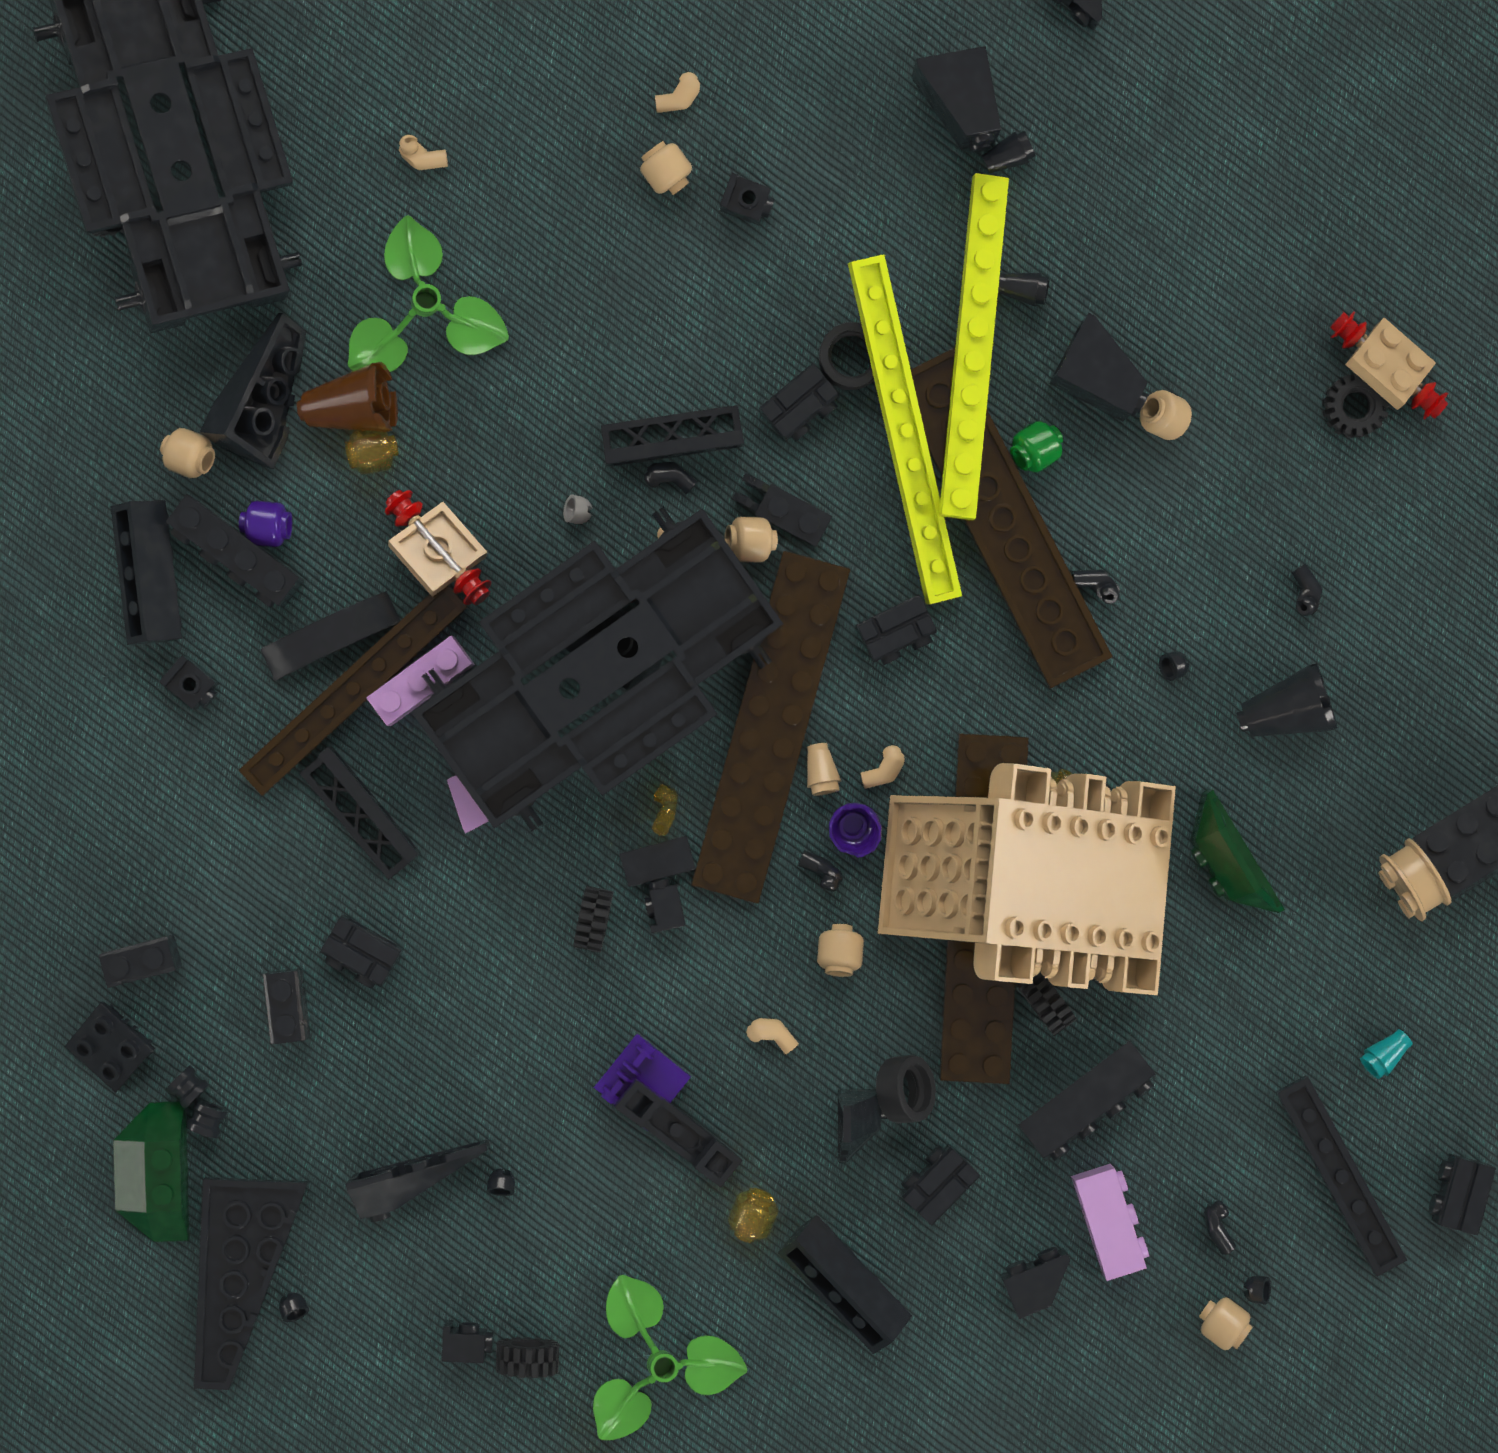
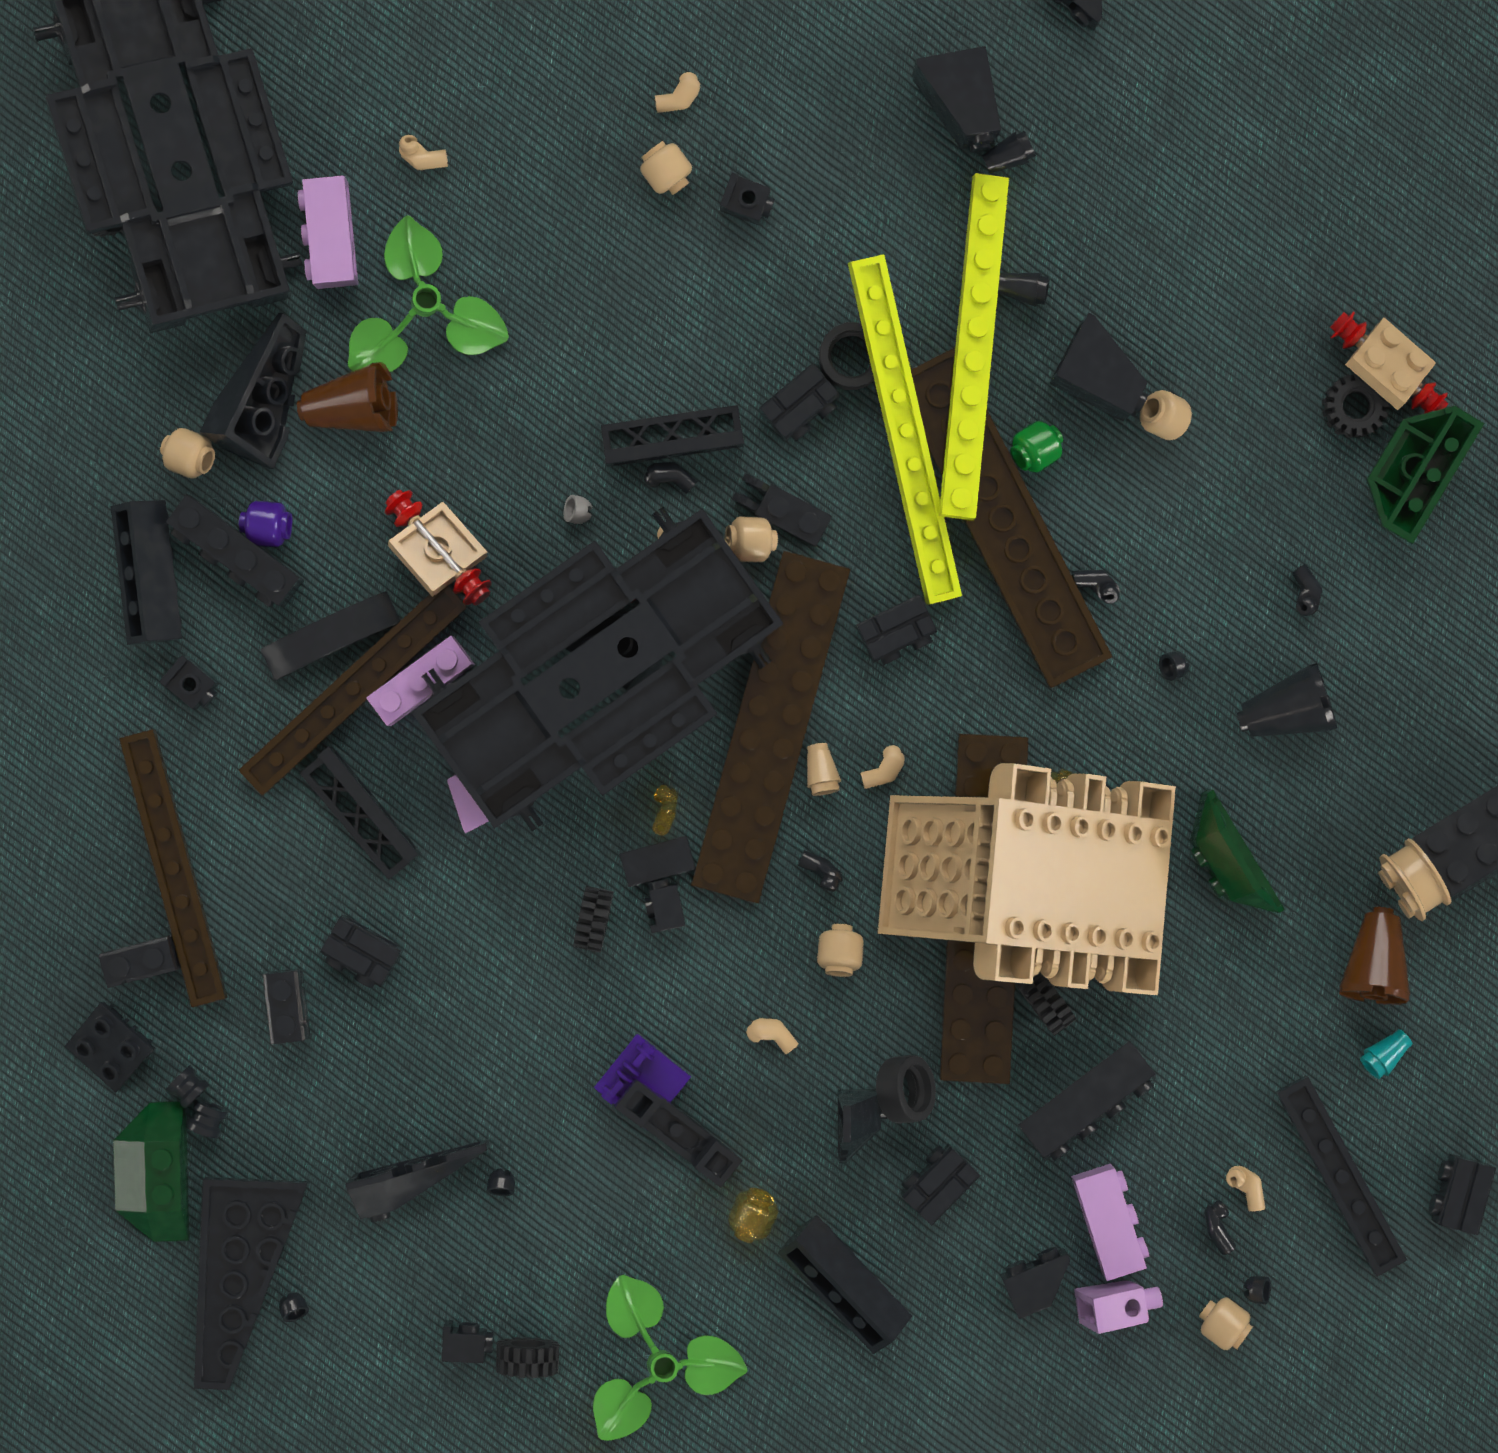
clear yellow head [345,429,399,475] -> none
dark purple hair [829,803,882,858] -> none
none -> dark brown plate [119,729,227,1007]
none -> lavender brick [298,176,358,289]
none -> lavender torso [1074,1281,1163,1334]
none -> tan arm [1226,1166,1265,1211]
none -> reddish brown cone [1339,907,1410,1005]
none -> dark green wedge [1366,406,1485,544]

